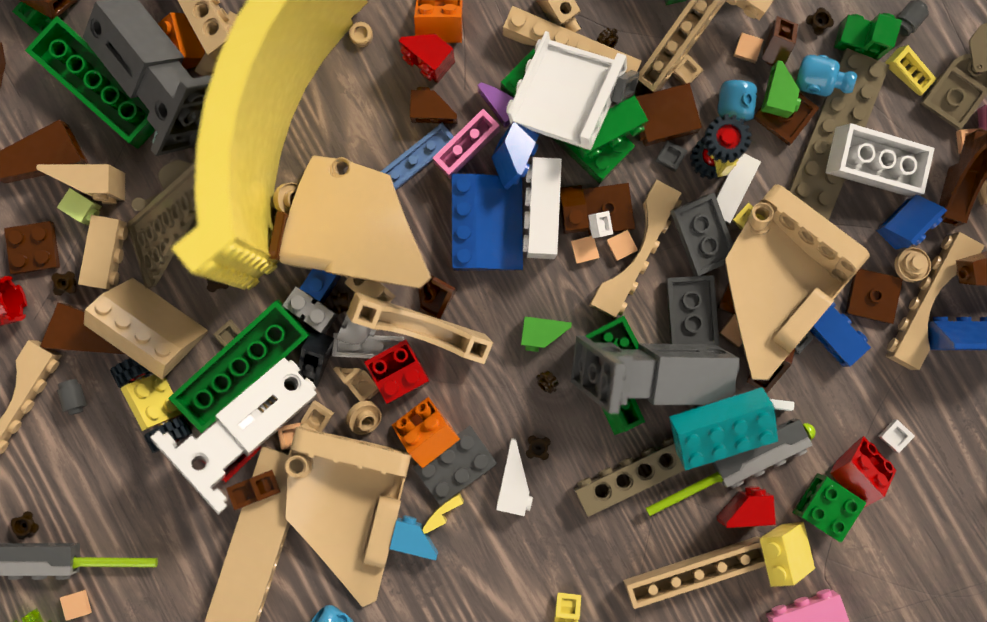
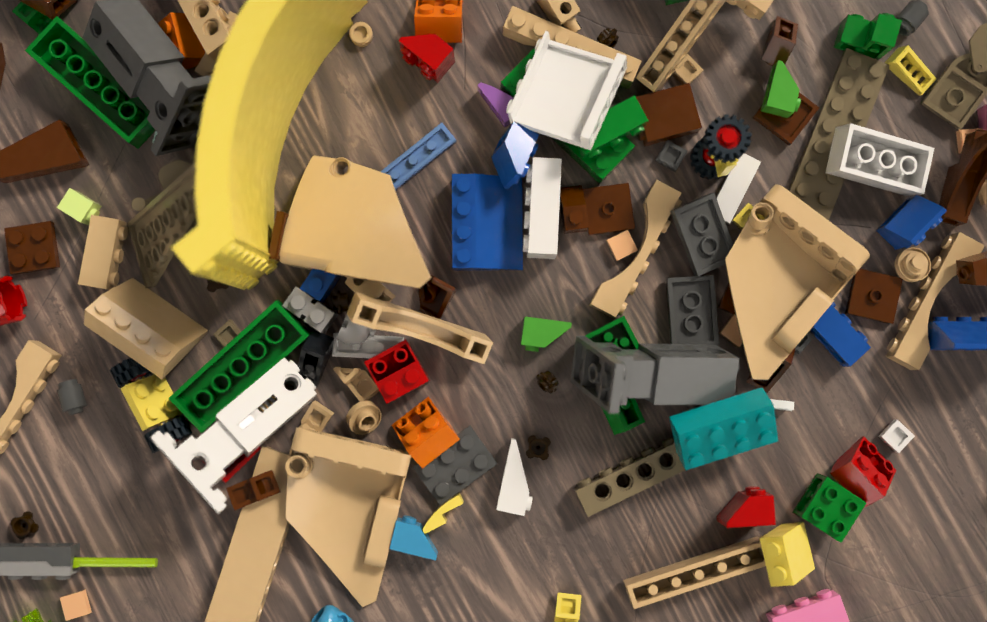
tan slope [37,164,125,204] -> none
reddish brown slope [40,302,126,355] -> none
dark brown plate [51,271,77,296] -> none
tan plate [273,182,298,214] -> none
light nougat tile [278,422,301,450] -> none
reddish brown slope [410,87,458,124] -> none
bright pink brick [433,109,500,180] -> none
light nougat tile [571,236,599,264] -> none
white plate [588,211,613,238] -> none
dark grey tile [611,70,640,103] -> none
piece [645,418,816,516] -> none
dark azure piece [718,80,757,122] -> none
light nougat tile [733,33,764,63] -> none
dark azure piece [796,55,857,97] -> none
dark brown plate [806,7,834,35] -> none

